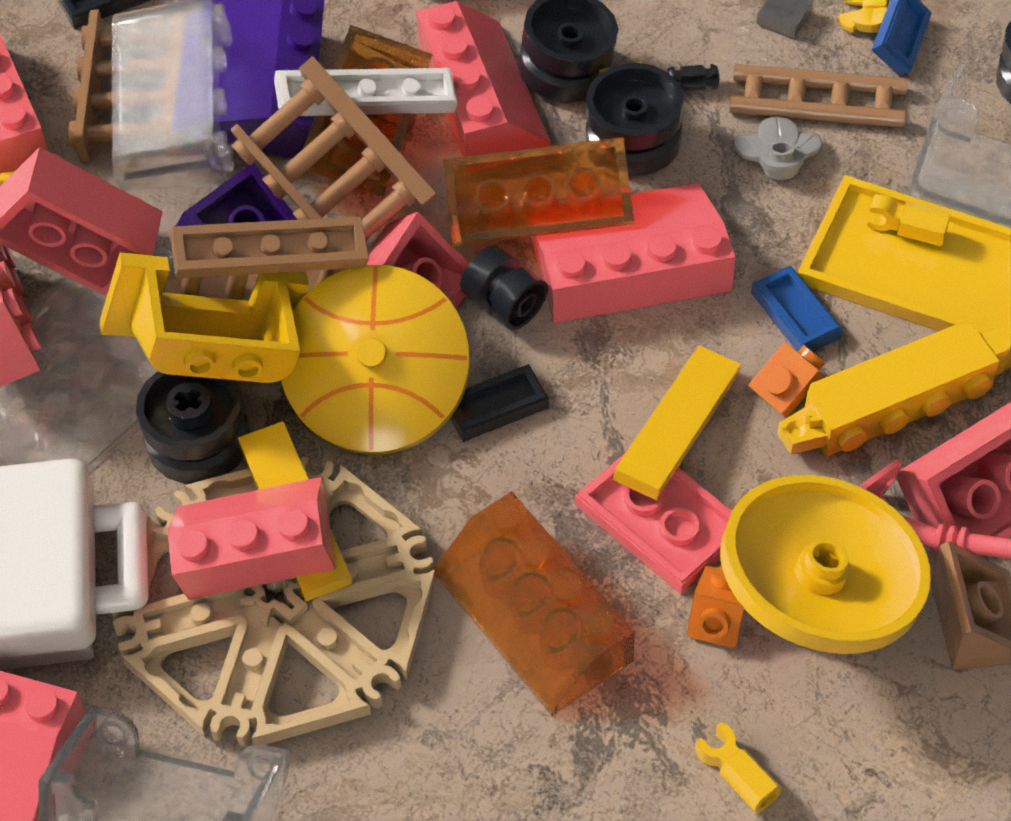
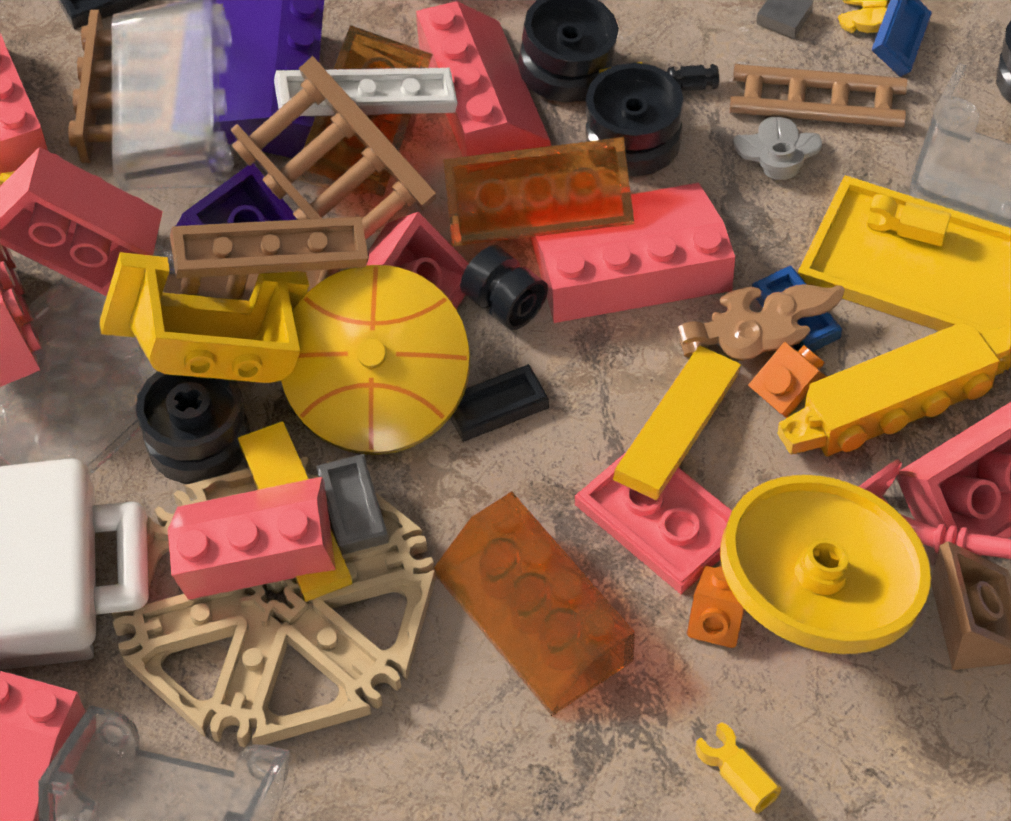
none -> flat silver tile [316,454,389,555]
none -> medium nougat piece [678,284,844,360]

